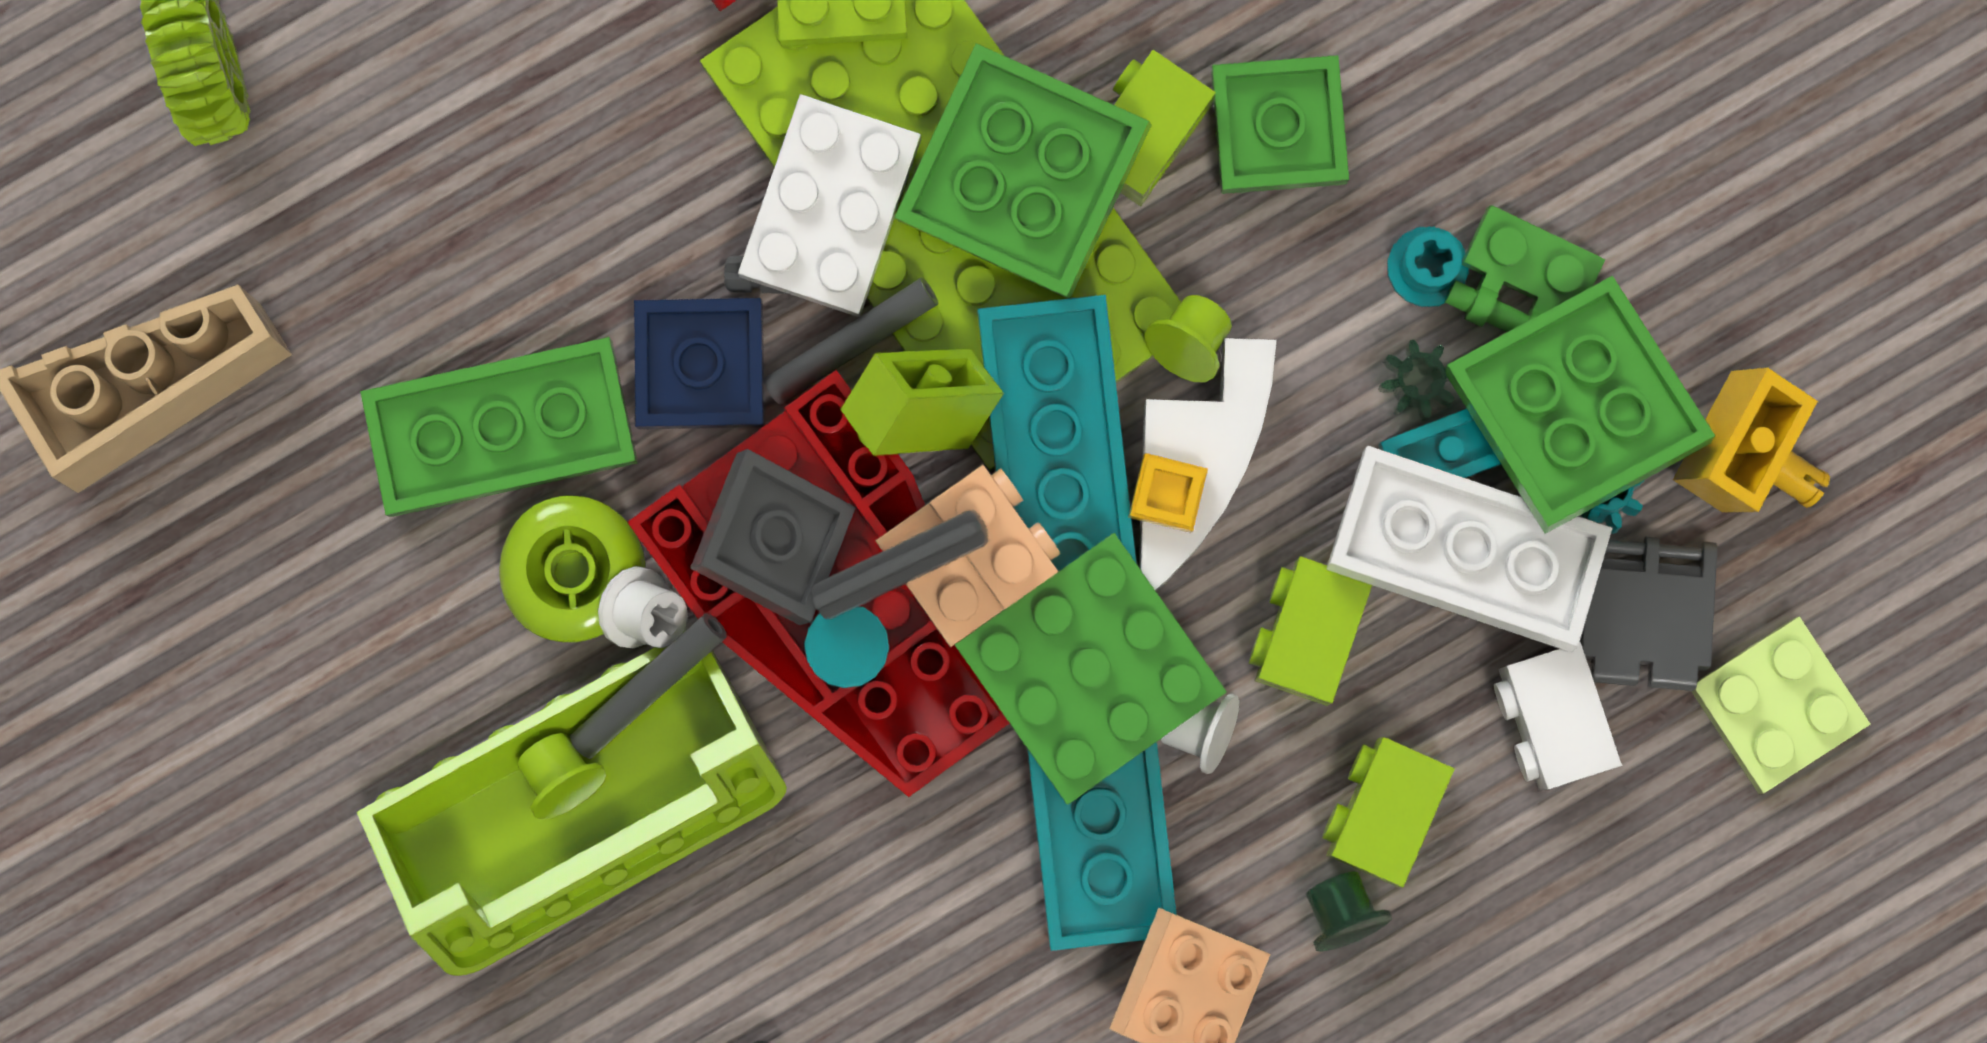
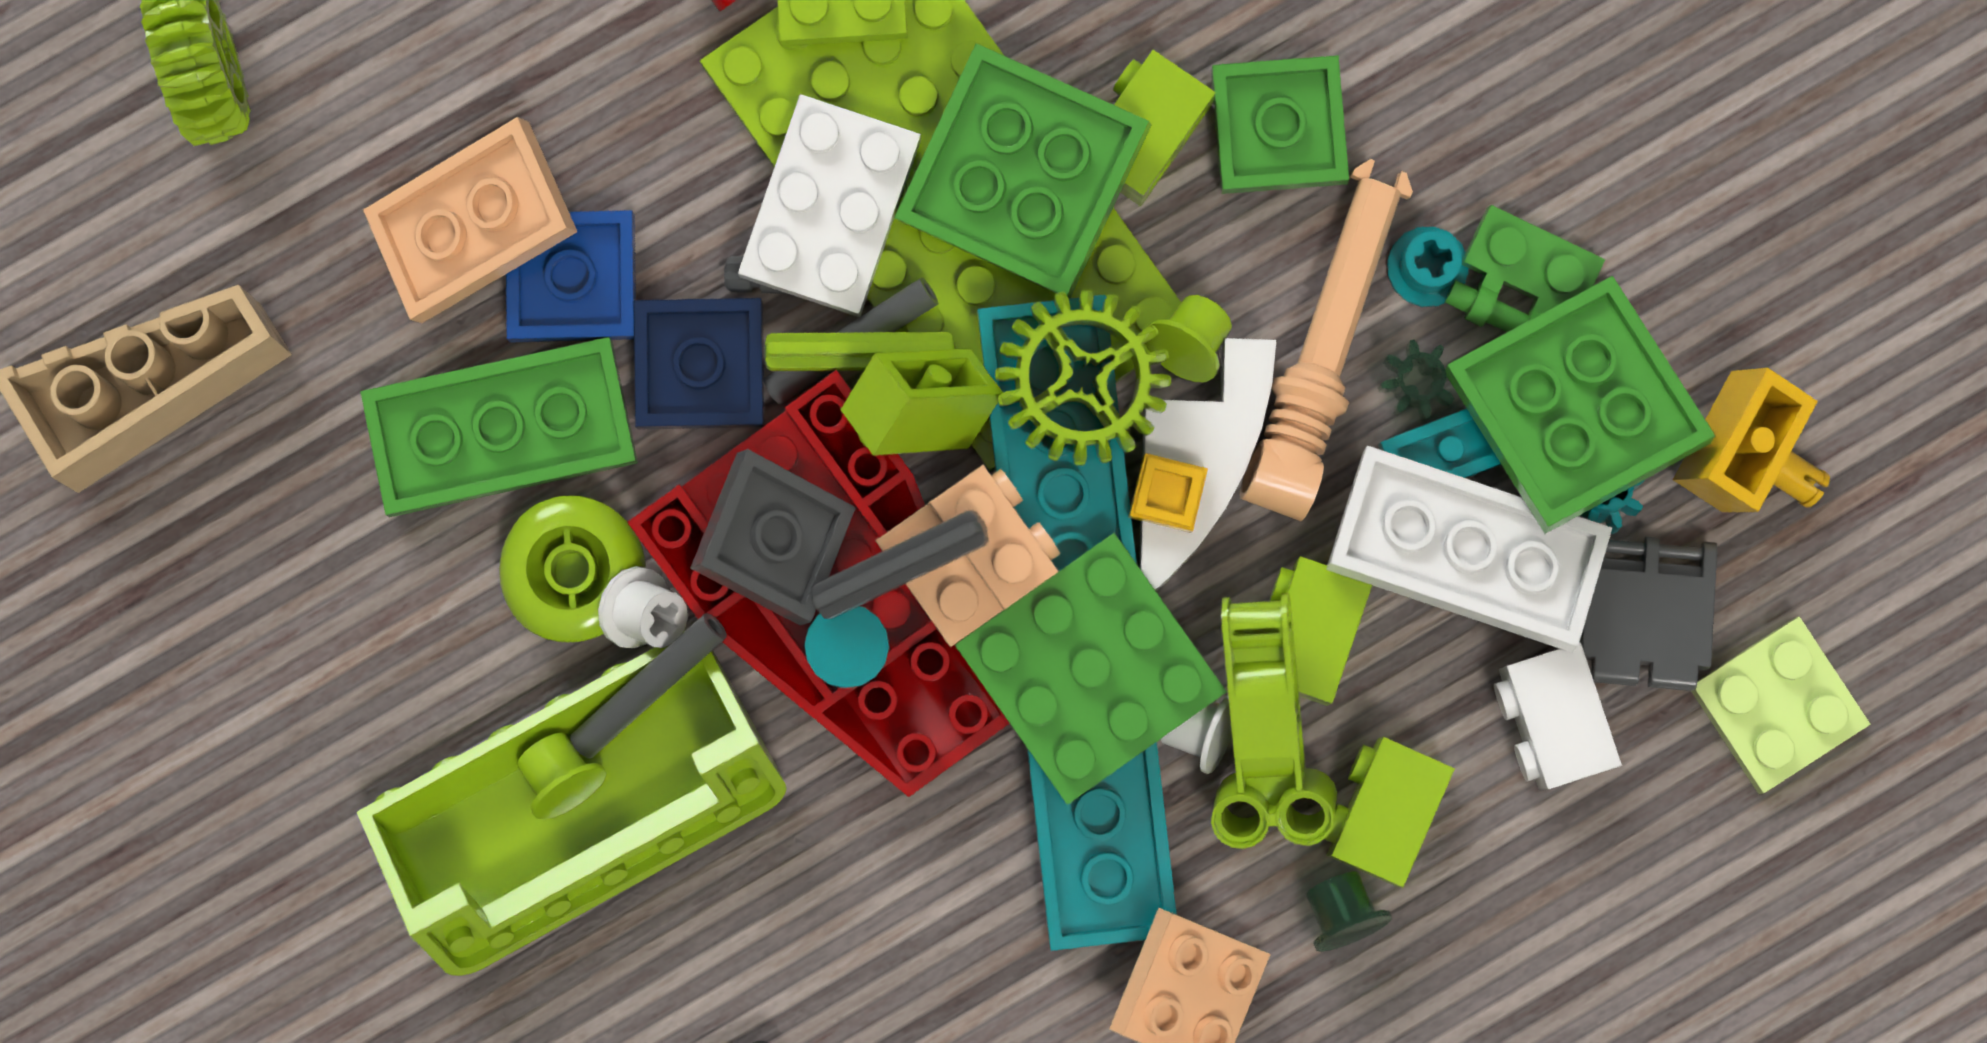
none -> light nougat plate [363,117,578,323]
none -> blue plate [506,210,636,342]
none -> lime axle [764,332,955,371]
none -> lime gear [995,289,1171,466]
none -> lime piece [1211,593,1337,849]
none -> light nougat piece [1240,159,1413,521]

